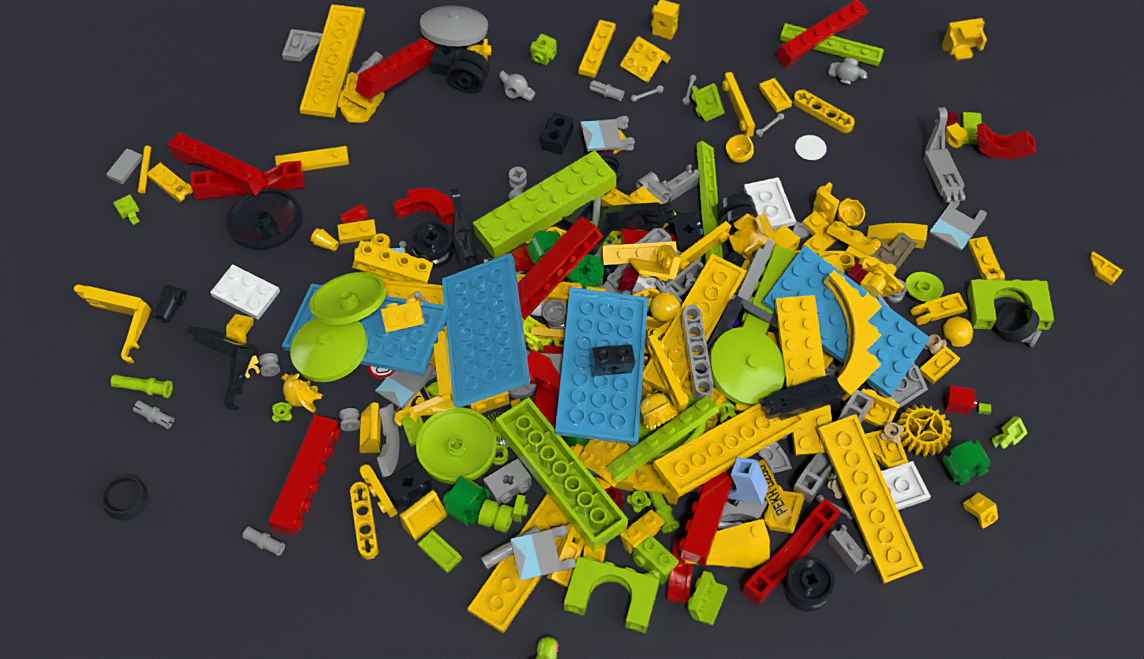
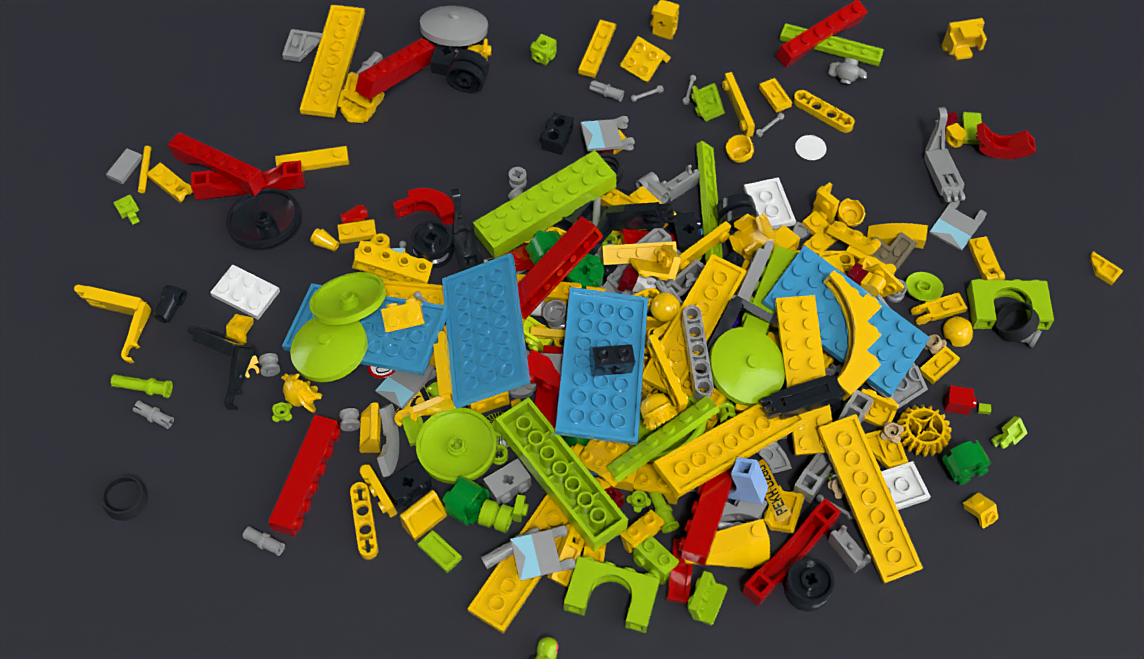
light grey piece [499,71,535,101] -> none

